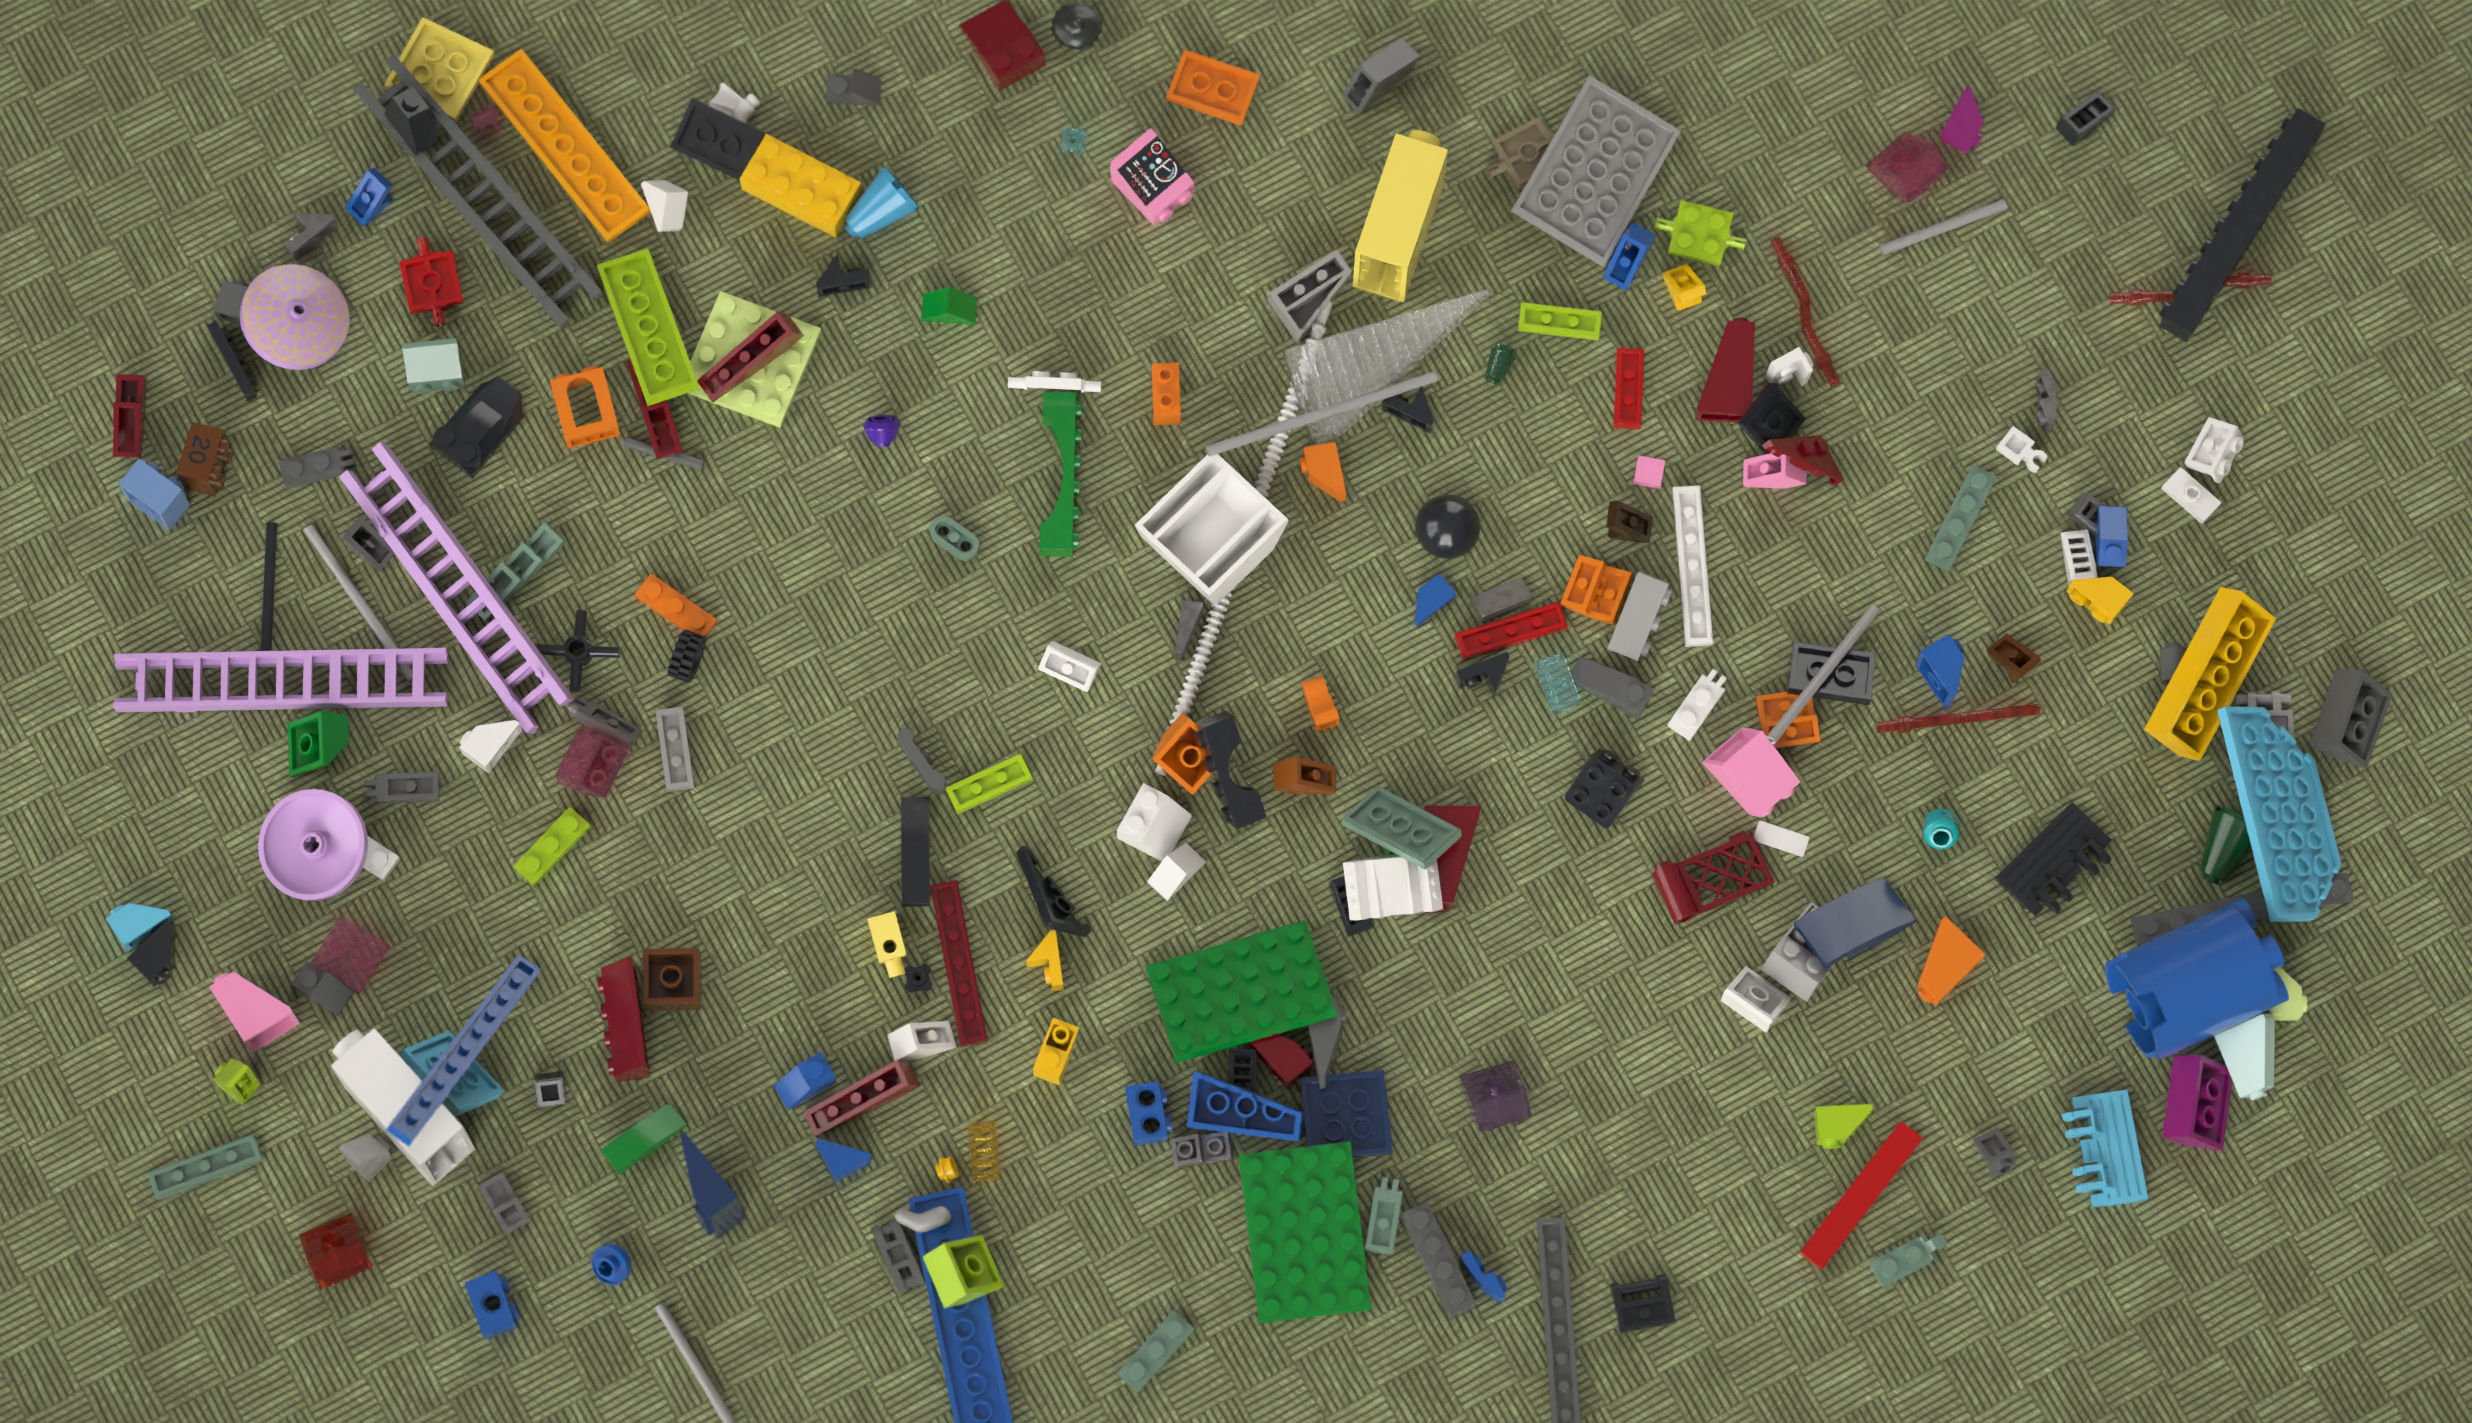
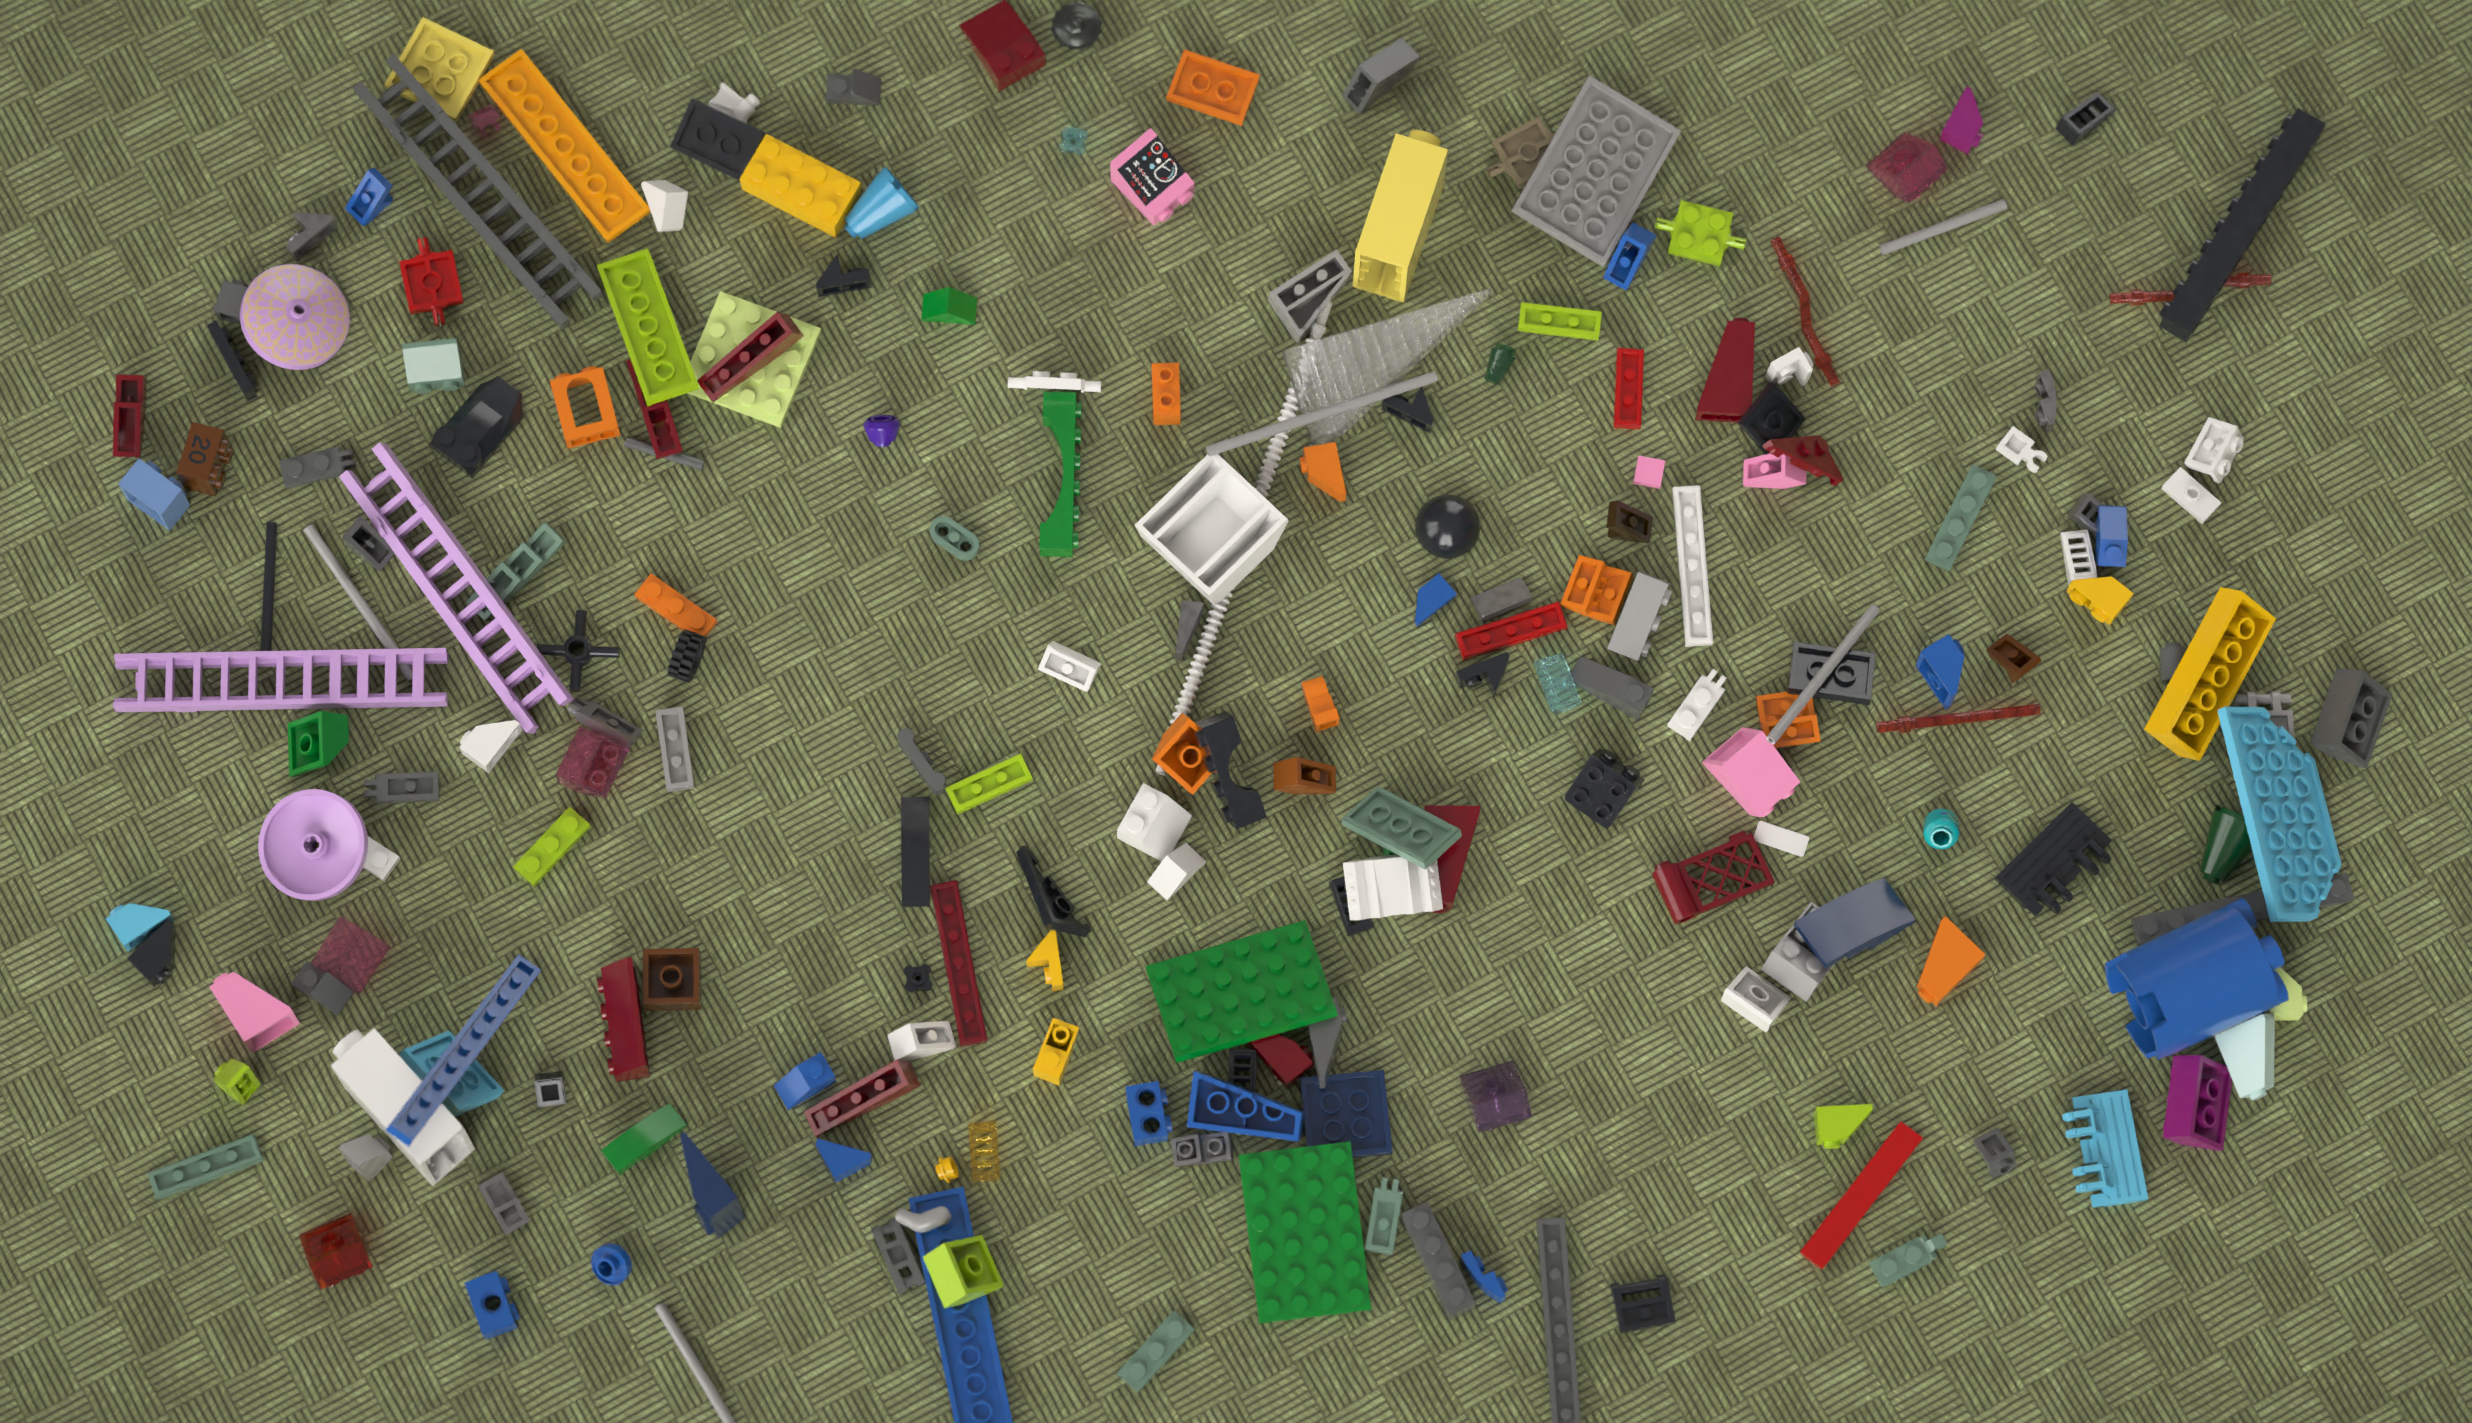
black slope [384,87,438,156] -> none
light yellow torso [868,911,906,978] -> none
yellow slope [1662,264,1706,310] -> none

